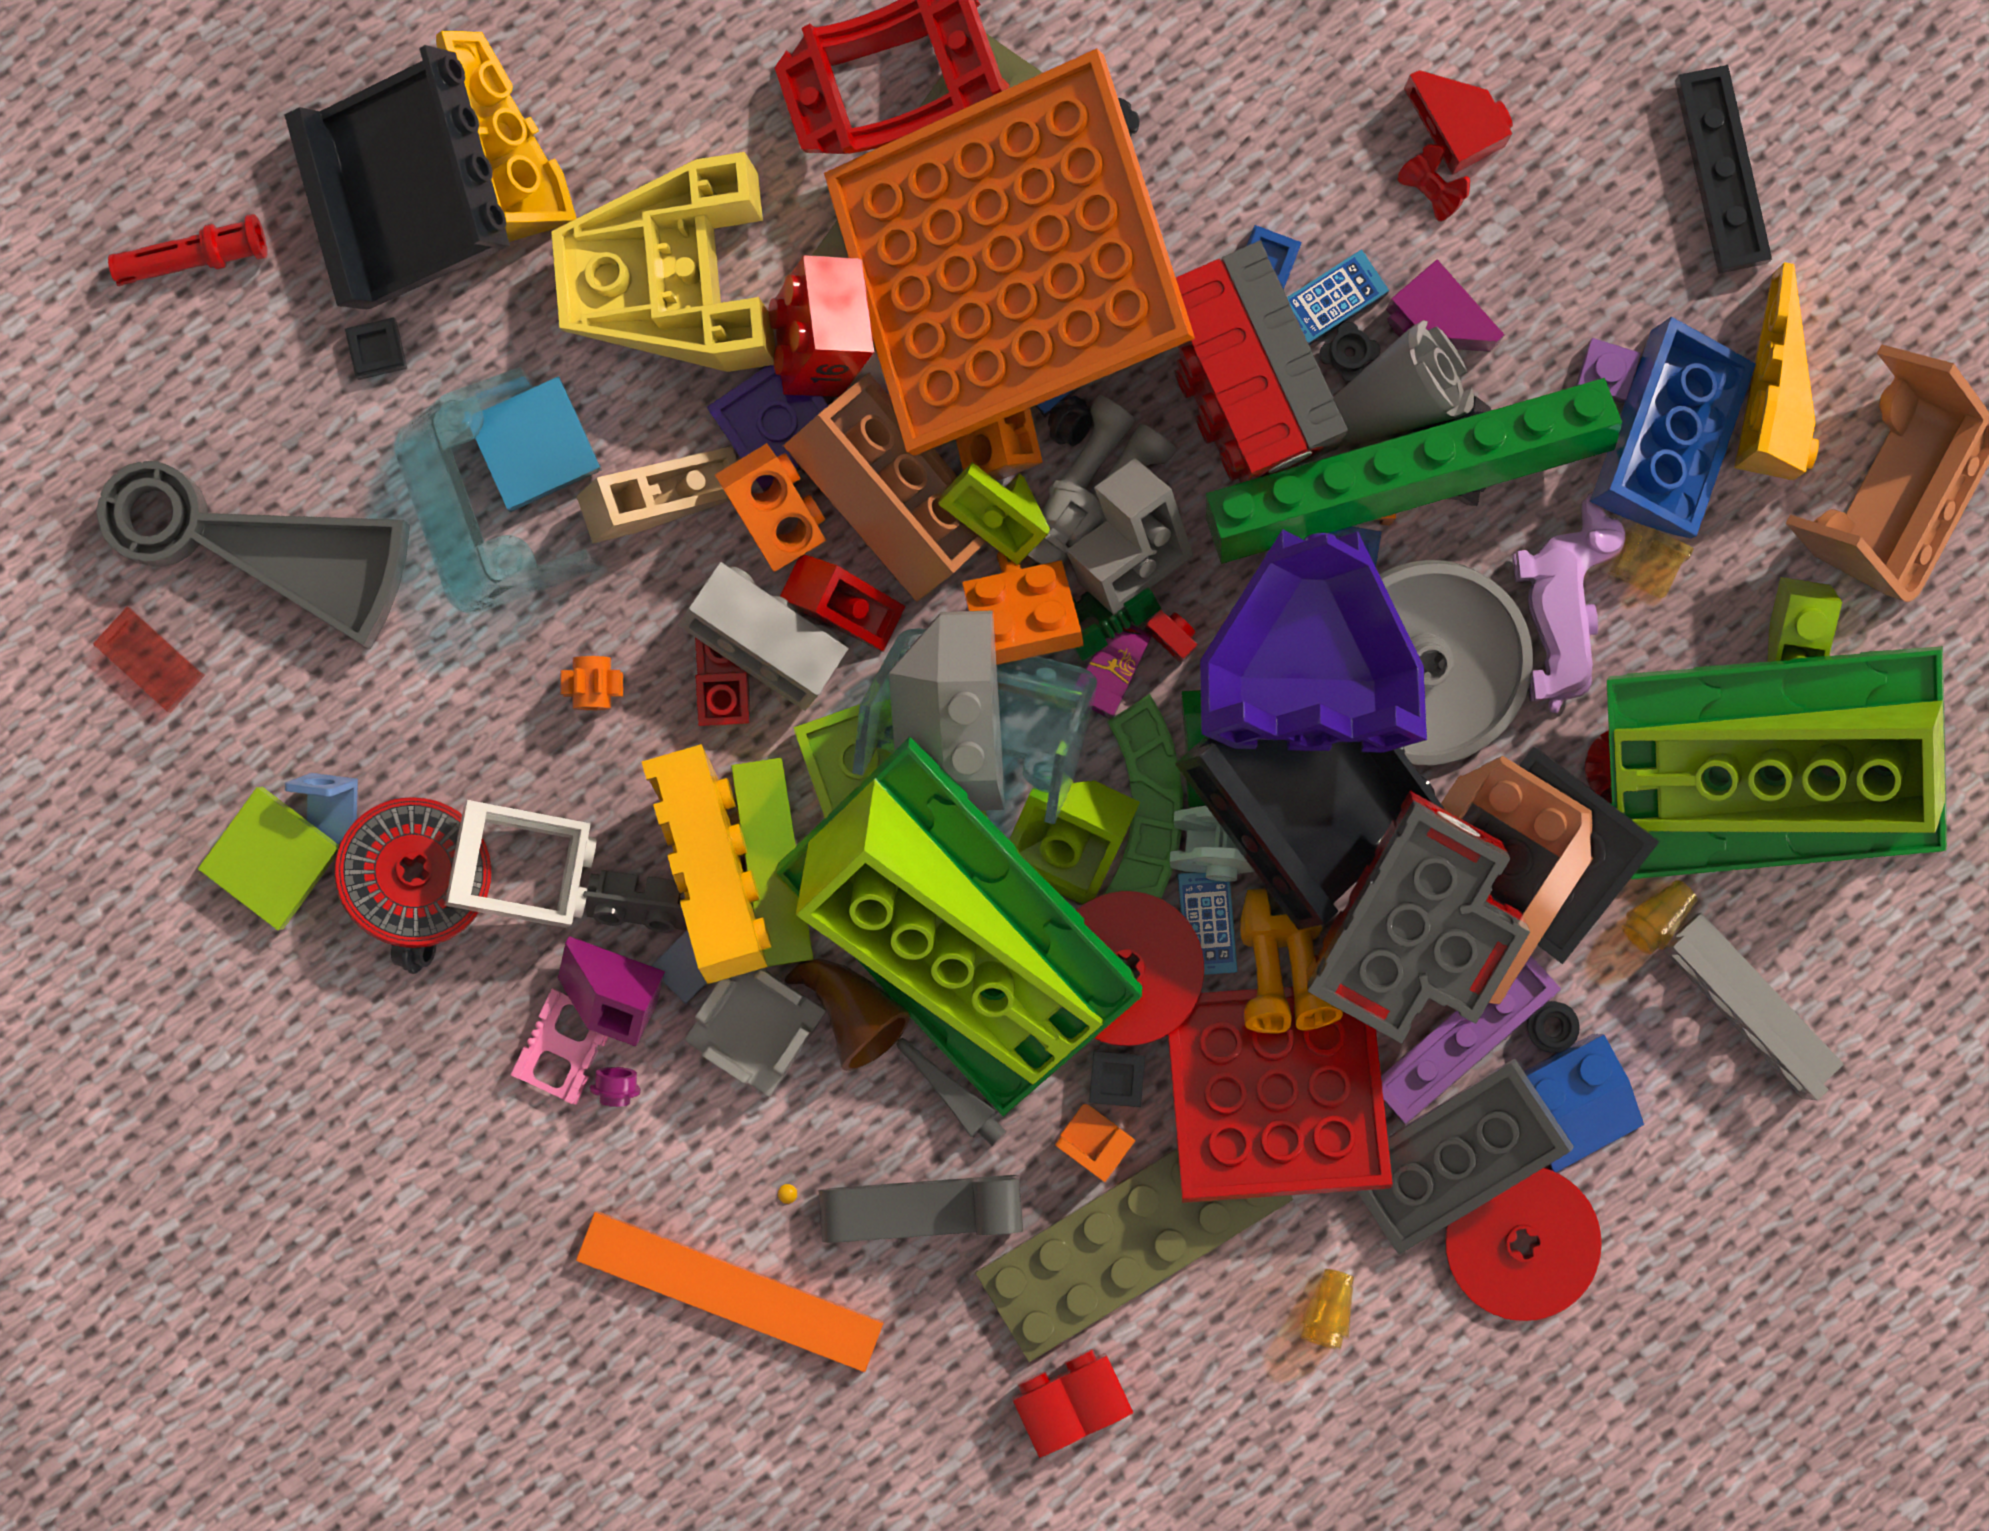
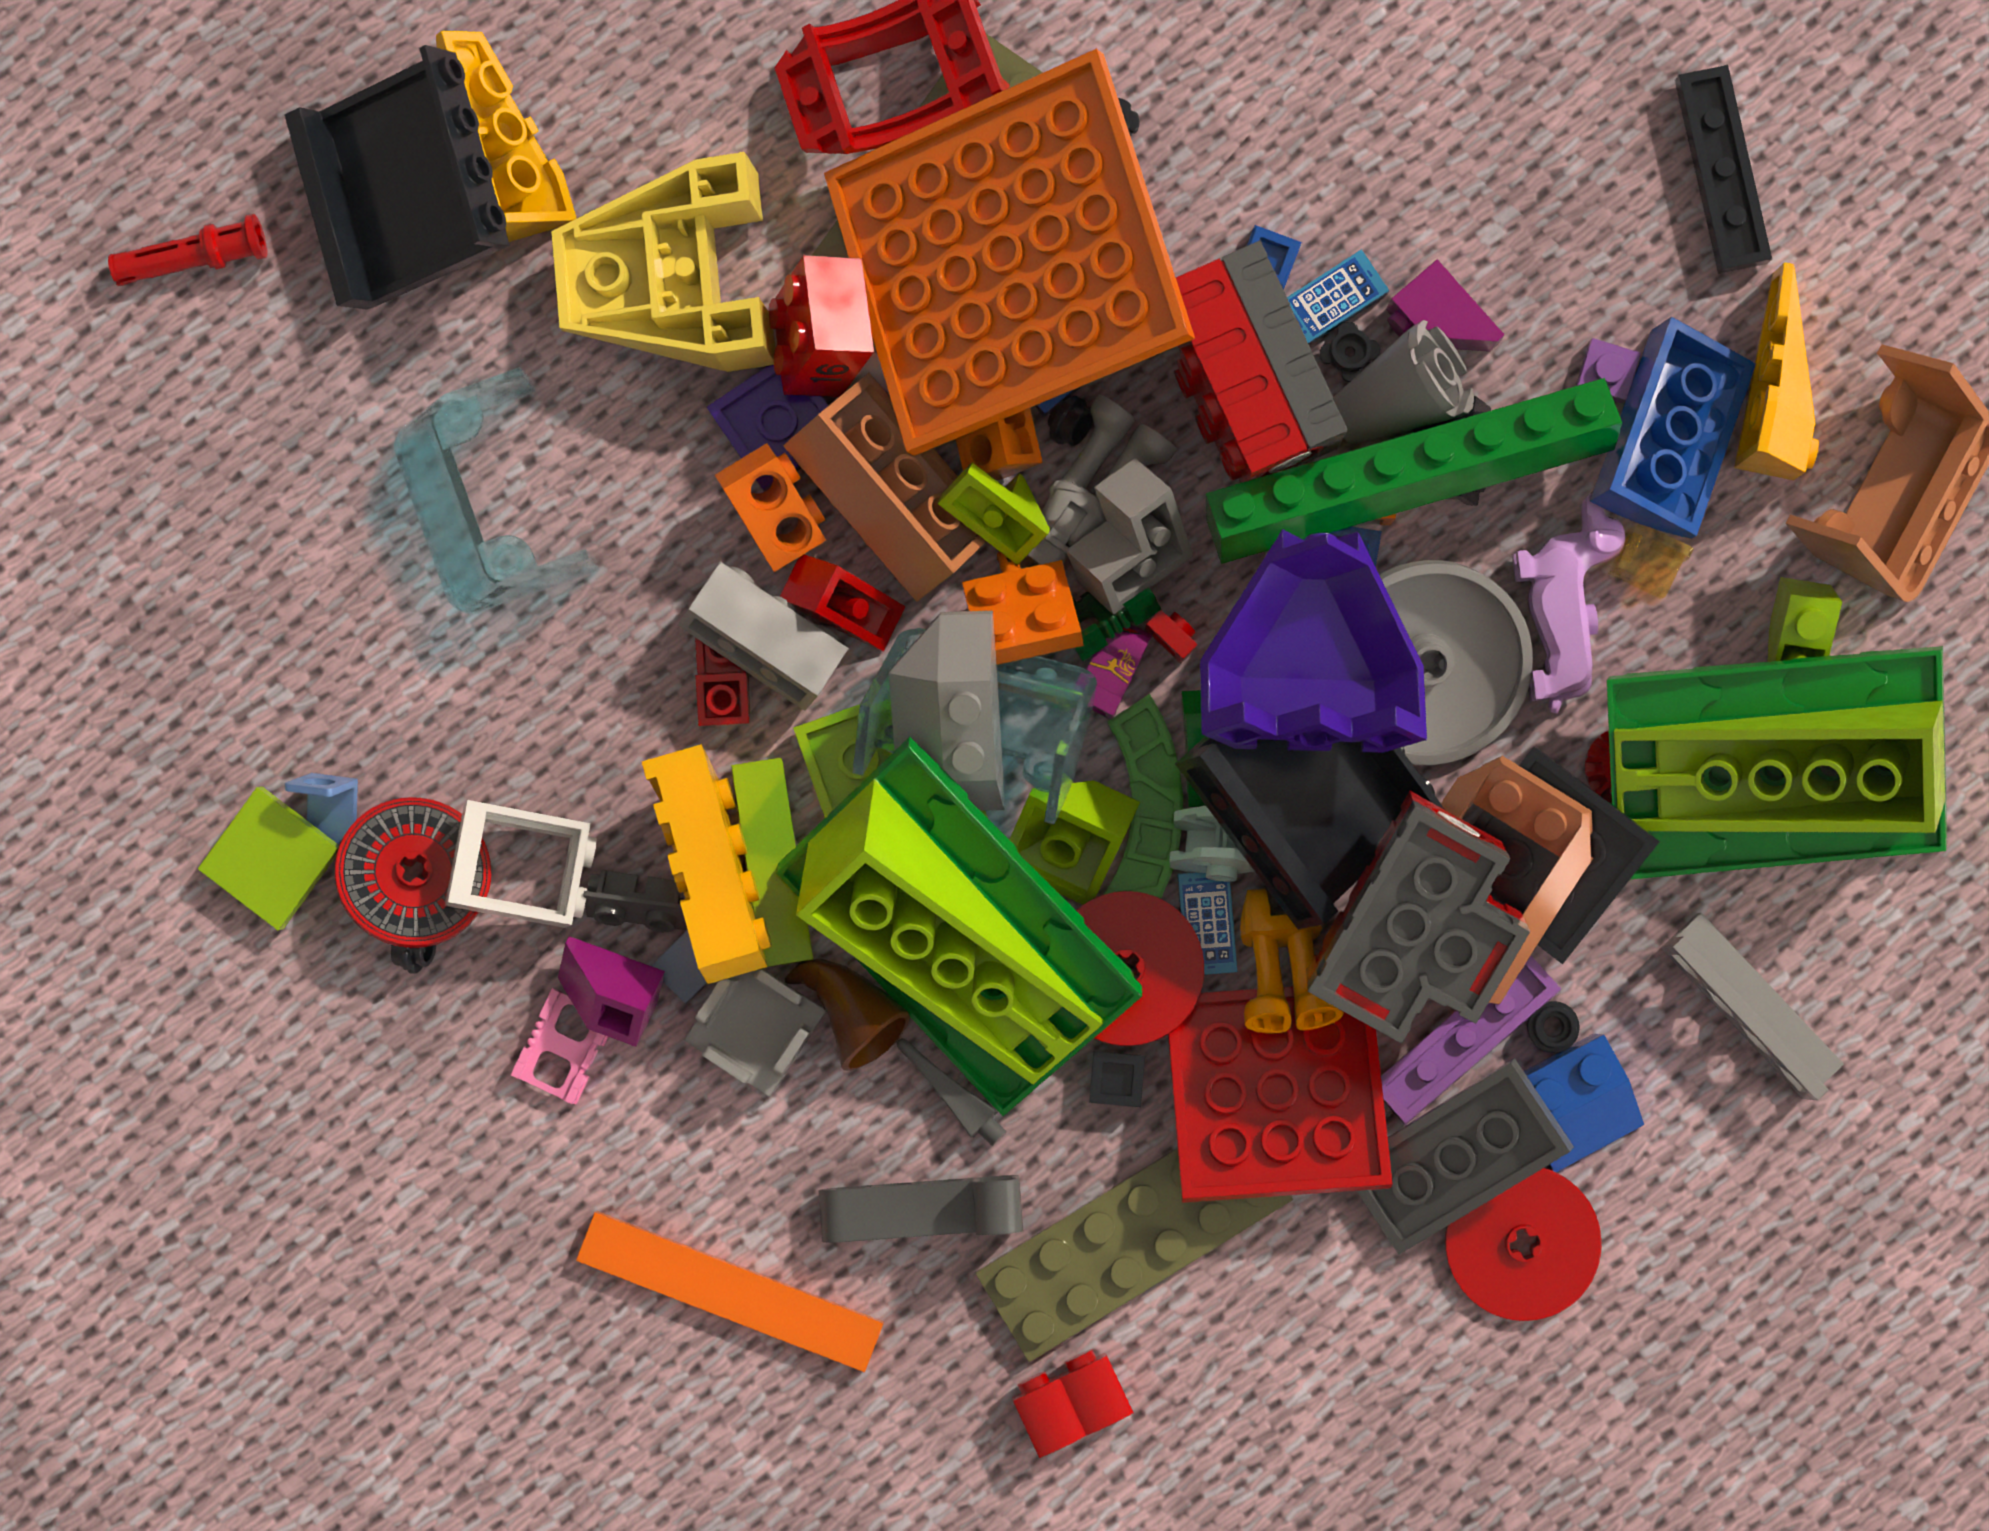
clear red tile [93,606,205,713] -> none
dark grey piece [96,461,410,649] -> none
black tile [345,317,408,380] -> none
dark azure tile [466,376,602,512] -> none
orange gear [560,656,623,711] -> none
tan slope [576,446,737,543] -> none
magenta plate [590,1067,641,1107] -> none
yellow piece [778,1184,797,1204] -> none
orange panel [1054,1104,1136,1182] -> none
clear yellow cone [1299,1269,1355,1350] -> none
red piece [1397,144,1470,222] -> none
red slope [1404,70,1513,175] -> none
clear yellow cone [1622,880,1698,955] -> none

